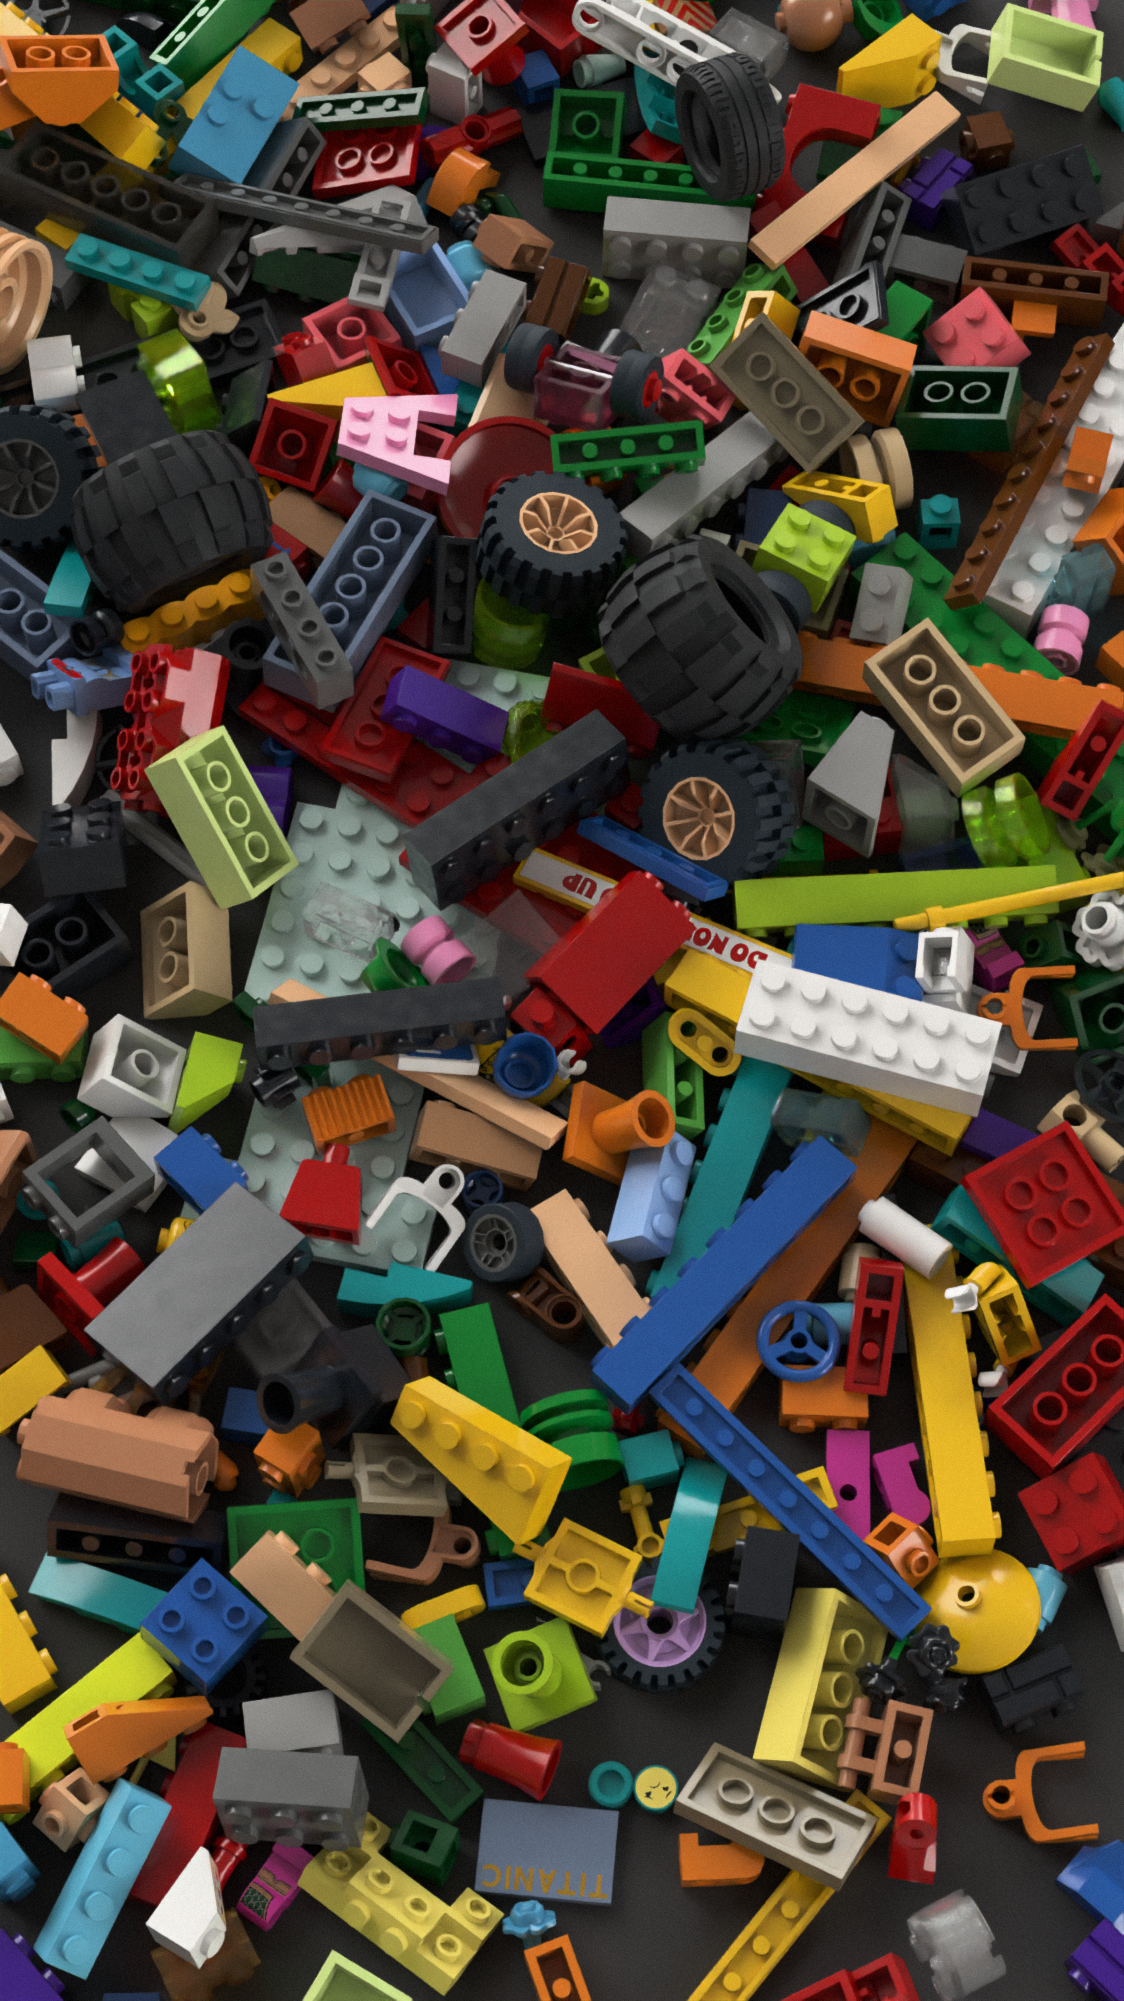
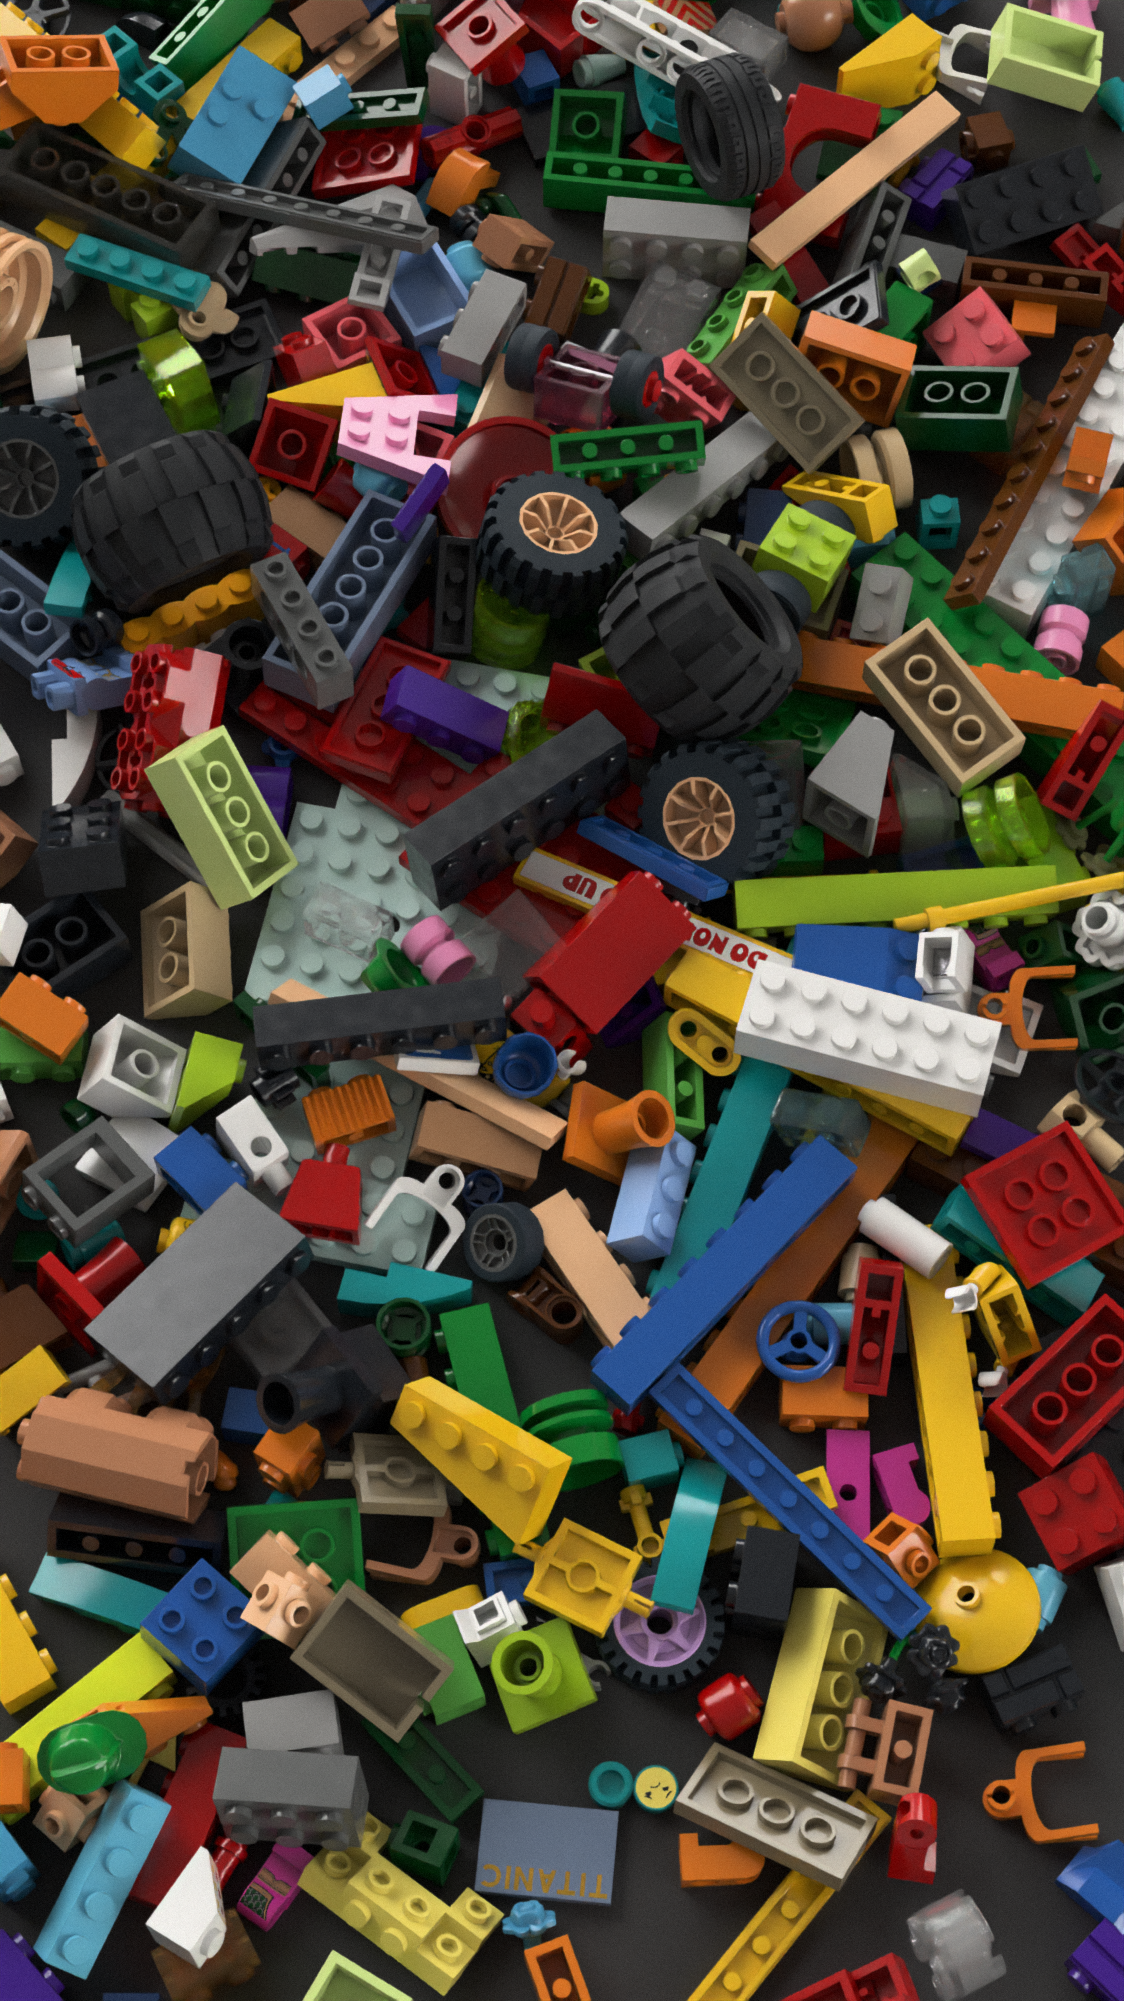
light nougat brick [357,52,412,92] -> none
red plant [459,1719,562,1801] -> none
none -> green piece [37,1710,147,1795]
none -> white torso [216,1095,294,1197]
none -> light nougat brick [240,1570,323,1650]
none -> dark azure brick [292,64,354,130]
none -> dark purple tile [391,463,450,544]
none -> white window [453,1591,528,1668]
none -> red head [695,1673,764,1741]
none -> yellowish green leg [895,248,942,295]

